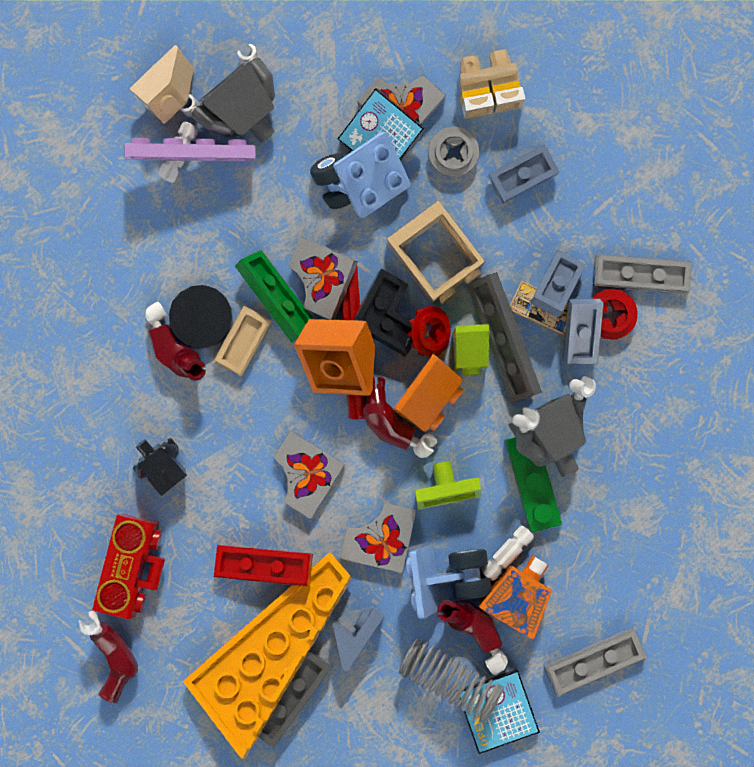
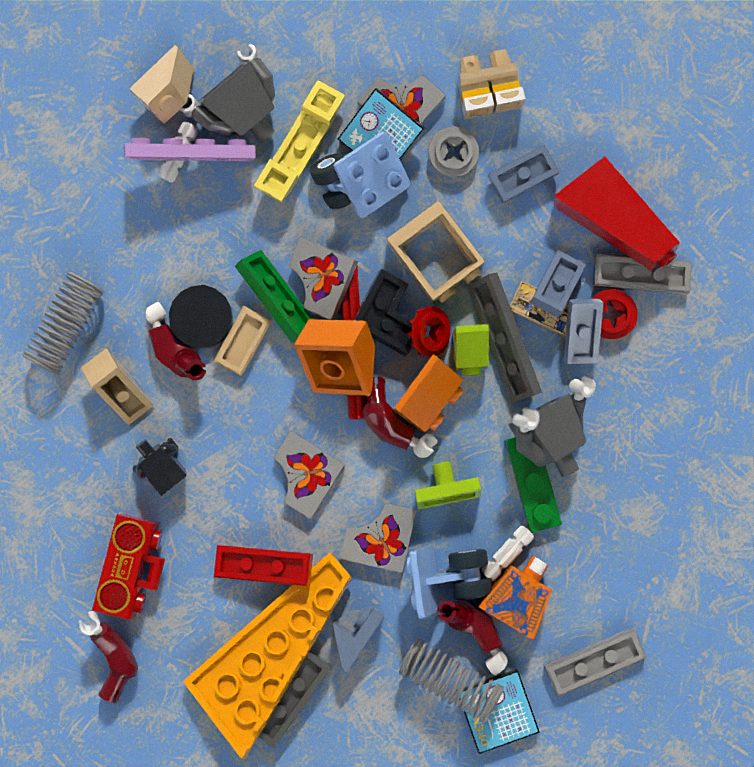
none -> light grey piece [22,272,105,375]
none -> tan slope [81,348,153,425]
none -> light yellow slope [254,80,345,203]
none -> red slope [553,156,680,271]

